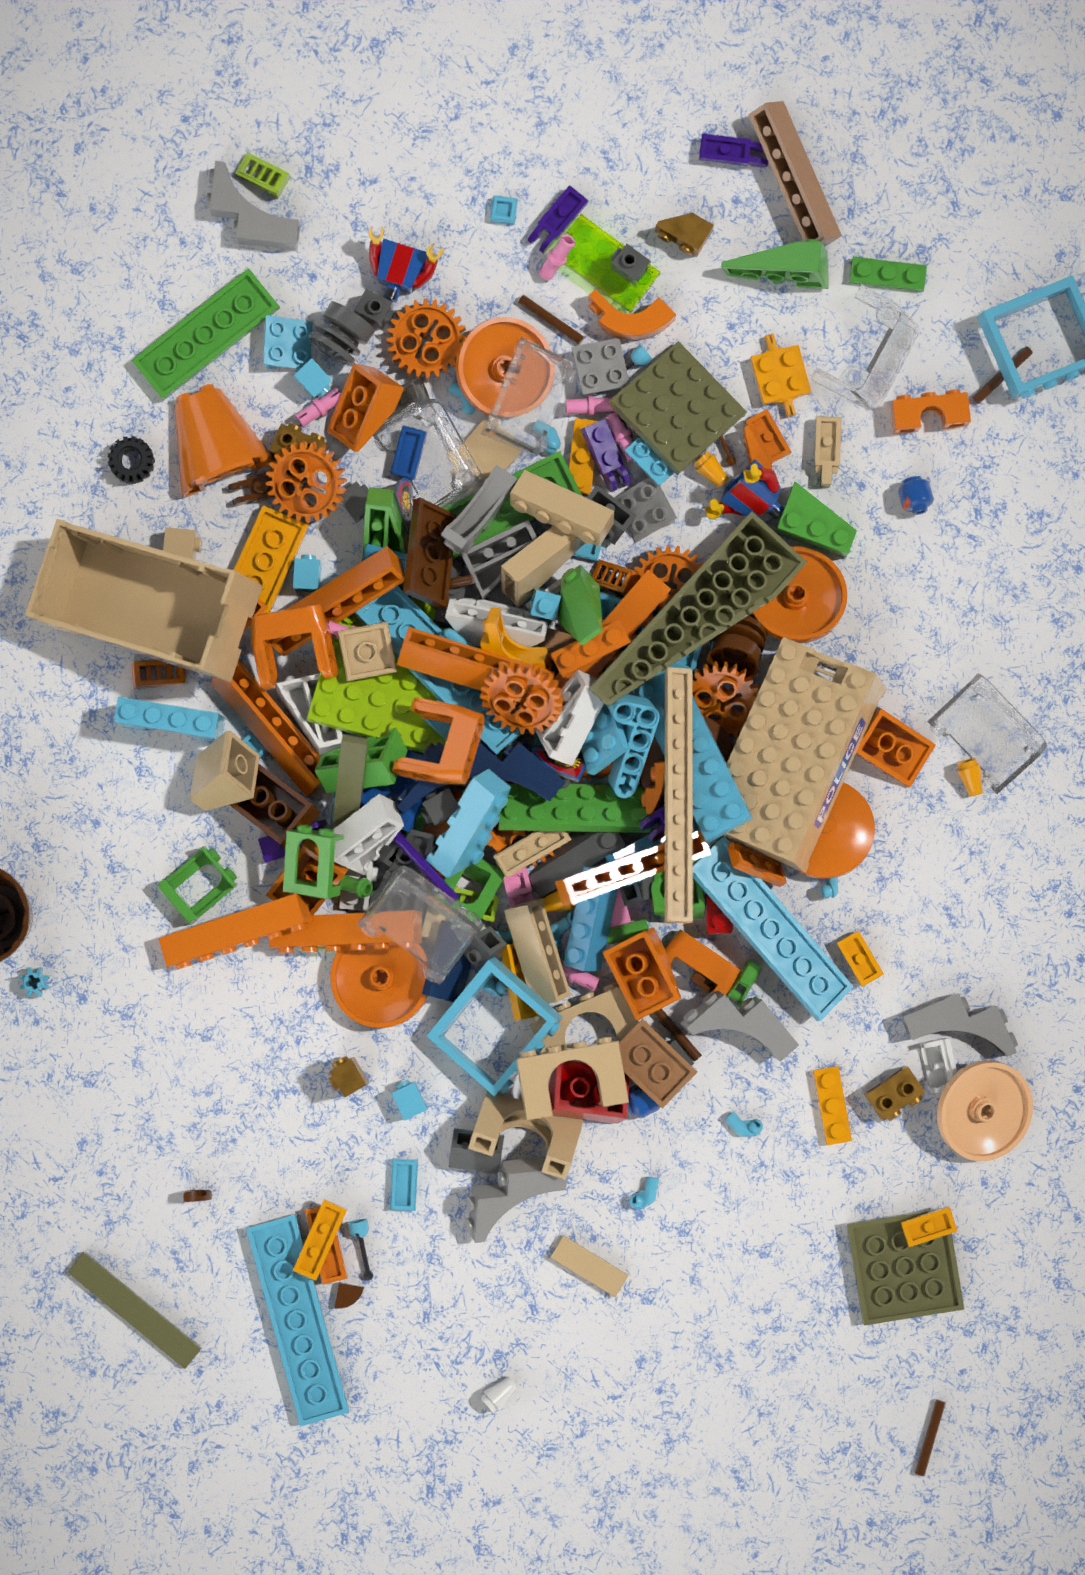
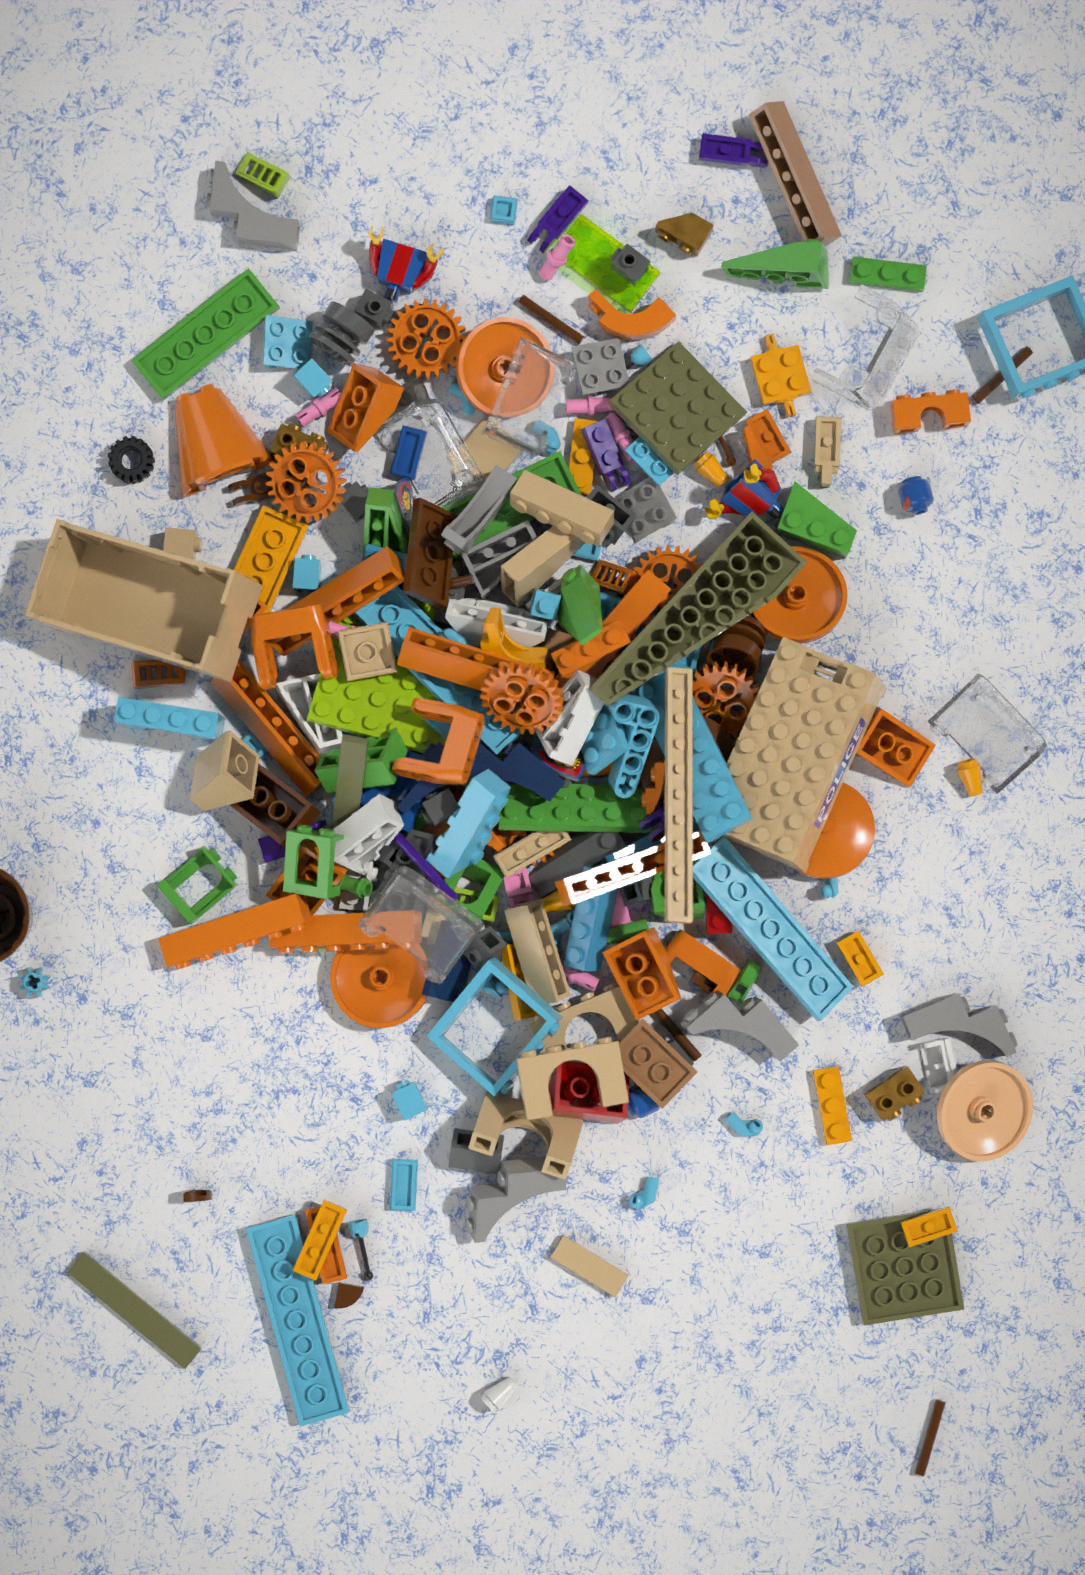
pearl gold brick [328,1056,369,1098] -> none
orange tile [727,842,786,887] -> none

